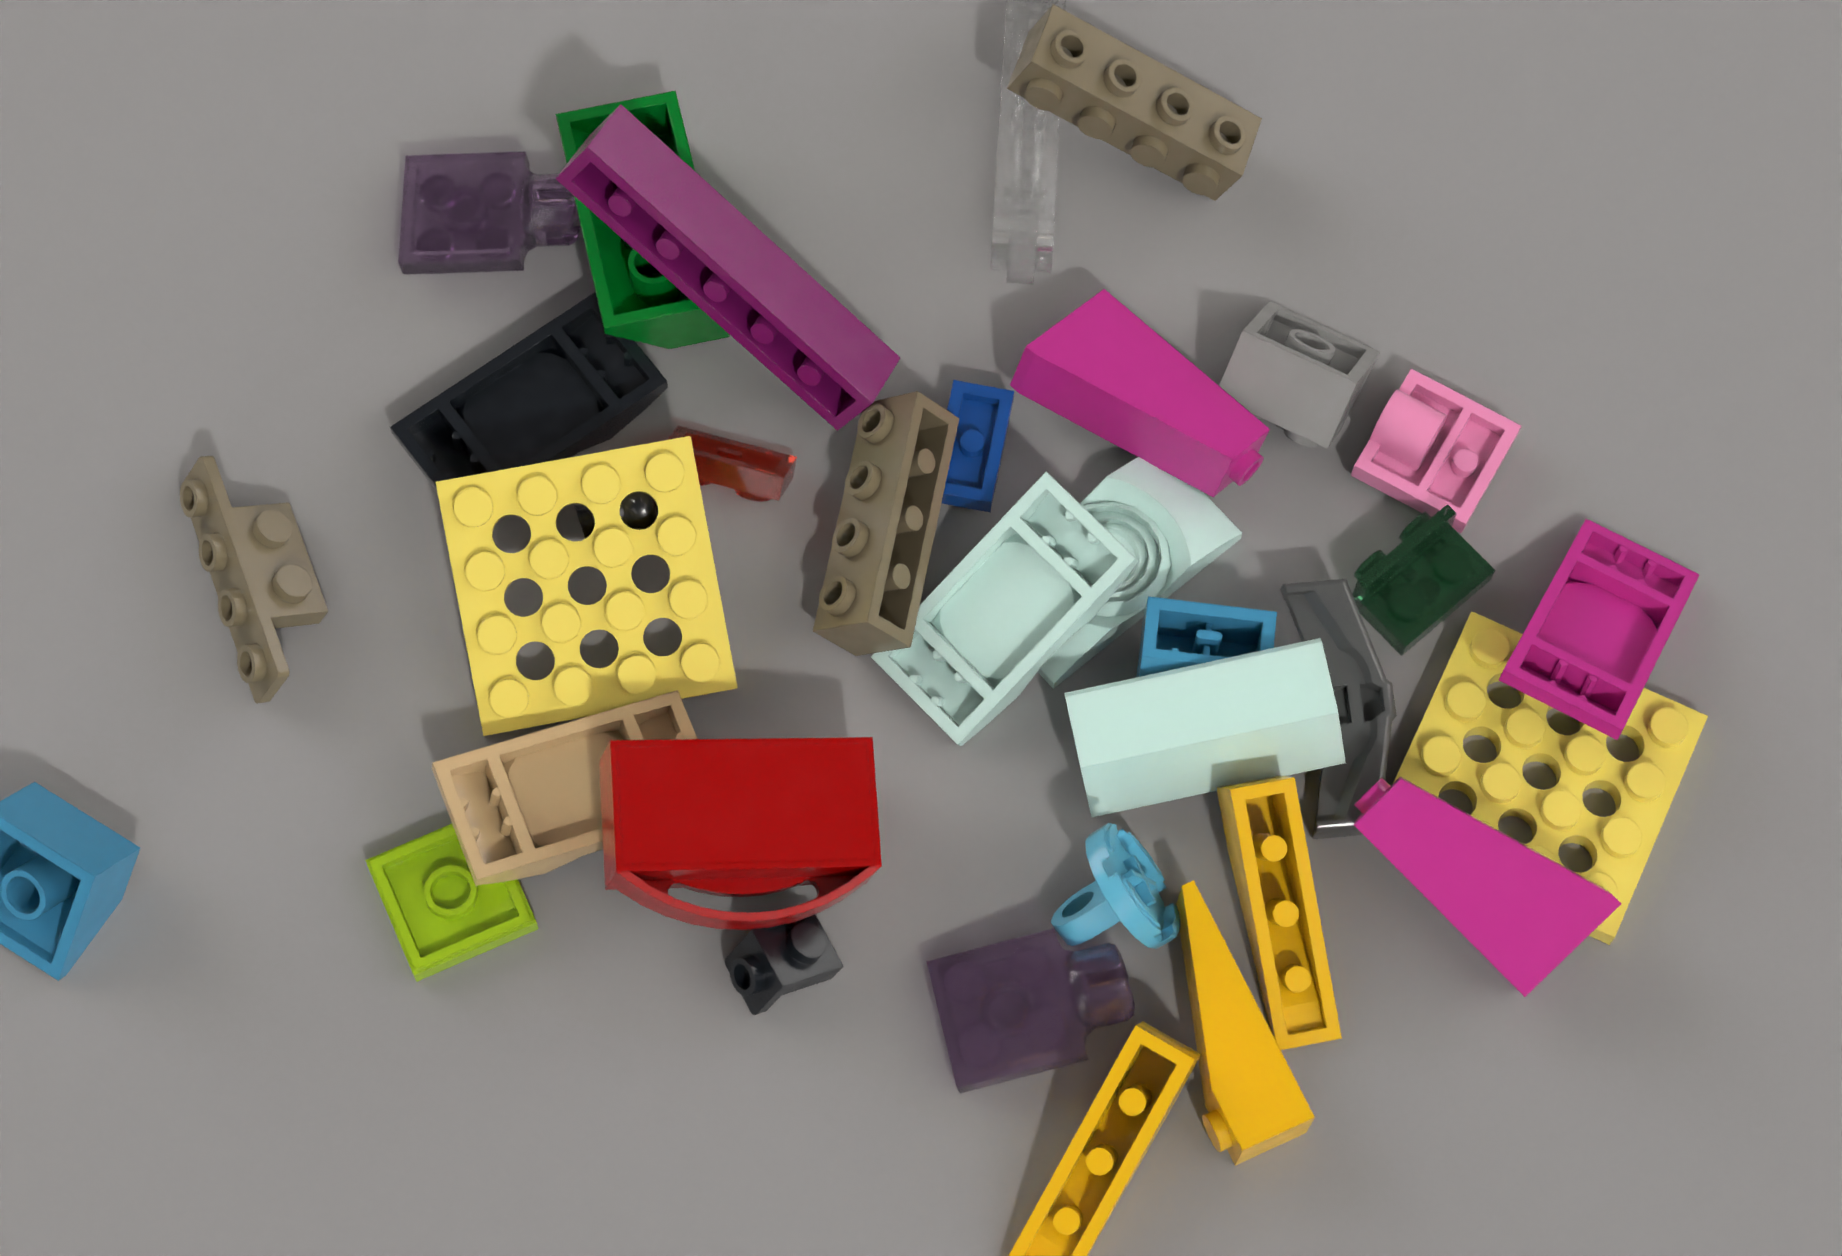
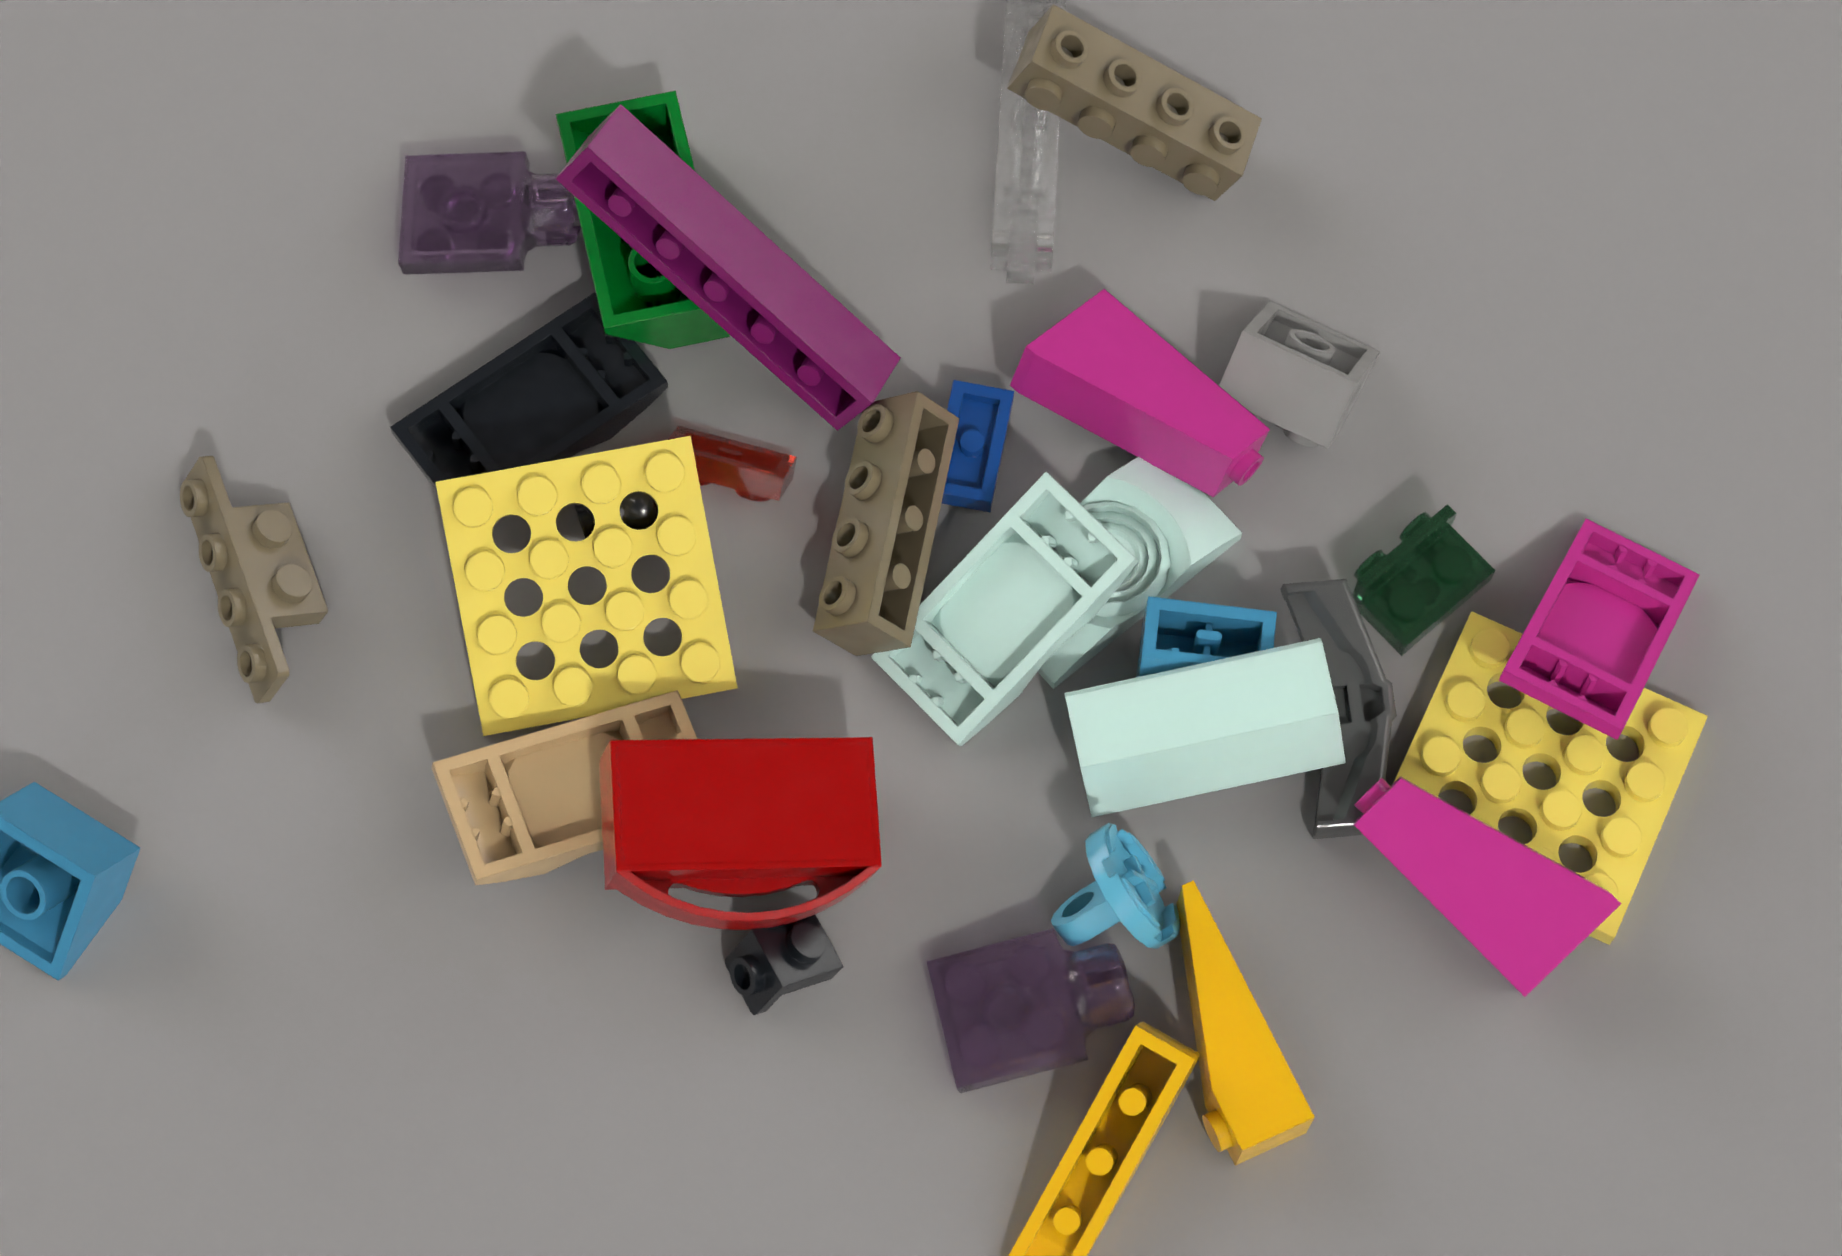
lime tile [365,823,539,982] -> none
yellow slope [1217,776,1342,1050] -> none
bright pink plate [1351,369,1521,534] -> none

